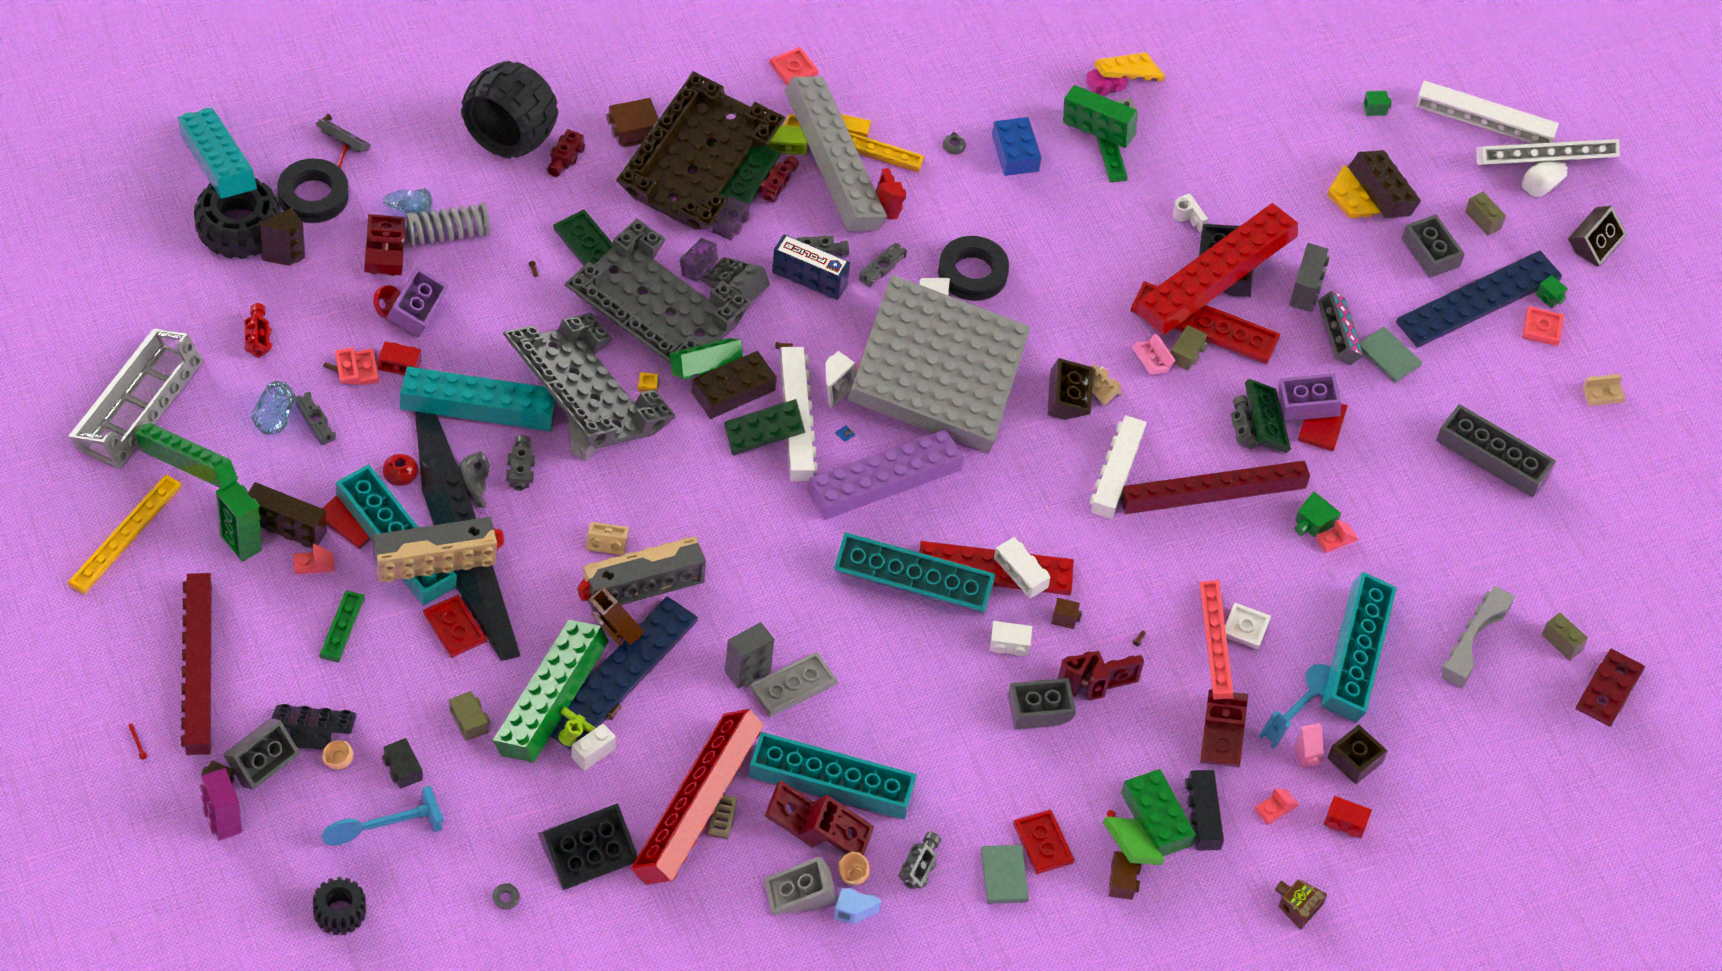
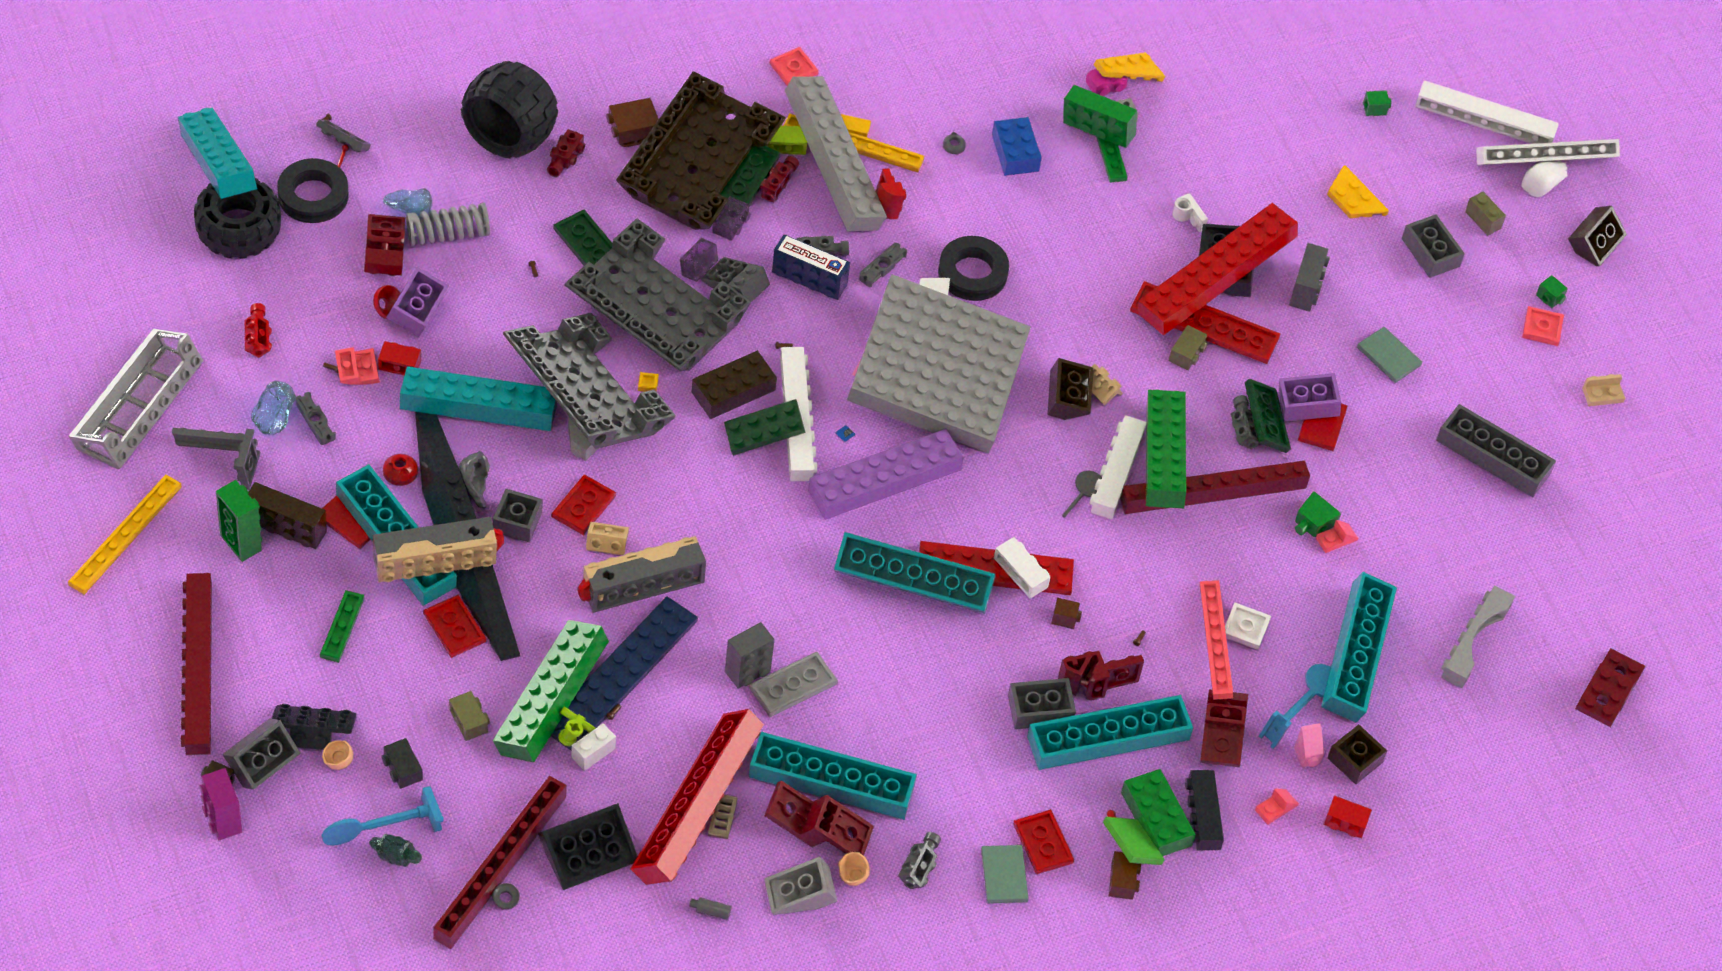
red hinge [128,723,147,760] -> none
green brick [134,423,238,489] -> none
slope [259,208,305,266] -> none
coral slope [293,544,335,574] -> none
black tyre [313,877,366,935] -> none
dark grey brick [506,435,535,491] -> none
reddish brown brick [589,586,645,646] -> none
brick [670,338,743,379] -> none
white slope [825,351,856,408] -> none
light blue slope [833,888,882,924] -> none
white brick [989,621,1032,656] -> none
bright pink bracket [1132,334,1175,375] -> none
reddish brown torso [1275,879,1328,930] -> none
dark grey brick [1317,291,1364,365] -> none
dark brown brick [1348,150,1421,218] -> none
dark blue plate [1396,250,1562,348] -> none
olive brick [1542,612,1588,660] -> none
none -> dark grey bracket [172,428,261,490]
none -> piece [369,834,422,867]
none -> dark red brick [433,775,567,949]
none -> dark grey brick [493,489,543,543]
none -> red tile [551,474,616,535]
none -> dark grey cylinder [689,897,732,920]
none -> teal brick [1027,695,1193,770]
none -> dark grey piece [1062,471,1102,518]
none -> green brick [1146,389,1186,509]

